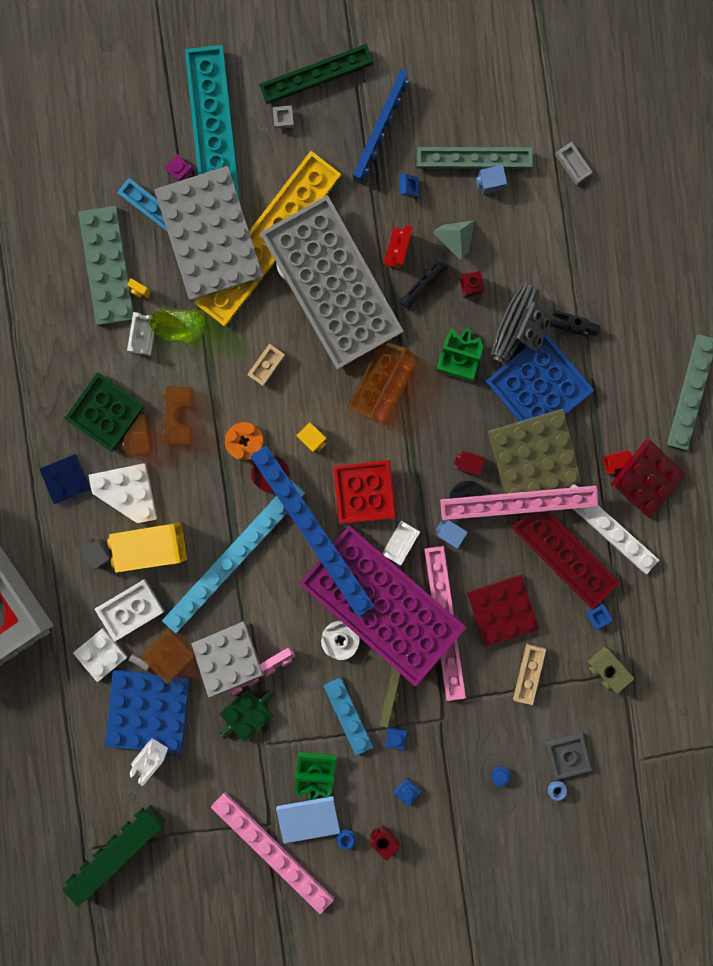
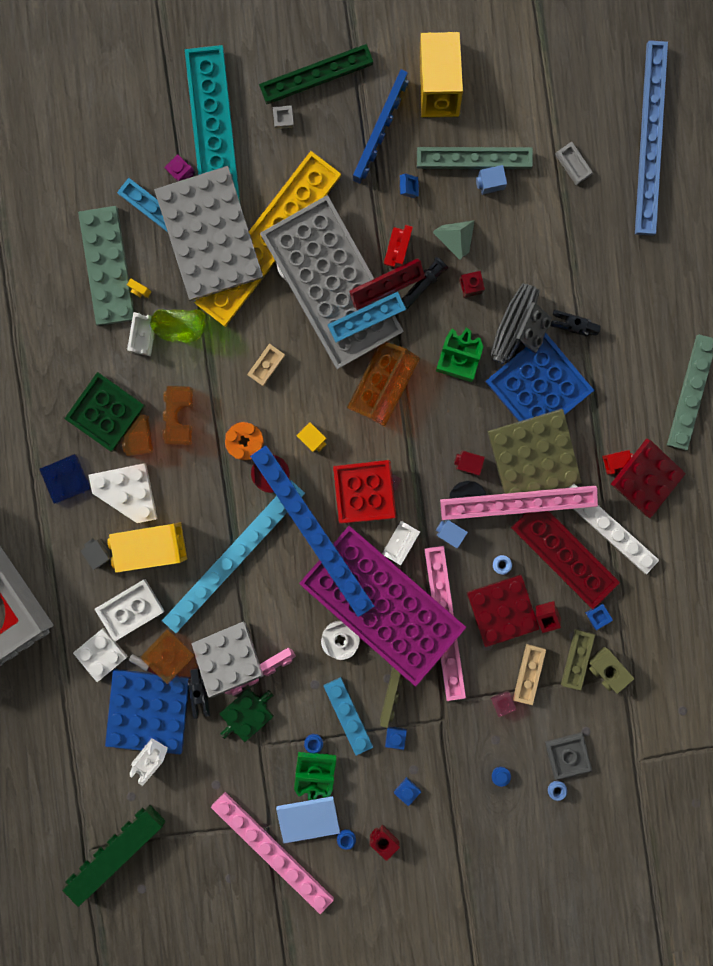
none -> black hinge [188,668,210,719]
none -> blue plate [304,734,323,753]
none -> dark azure plate [327,292,406,343]
none -> dark red plate [349,259,425,310]
none -> yellow slope [420,32,463,117]
none -> clear pink plate [491,691,516,717]
none -> light blue plate [493,555,512,574]
none -> dark red brick [536,601,561,633]
none -> olive plate [561,629,595,691]
none -> medium blue plate [635,41,668,236]

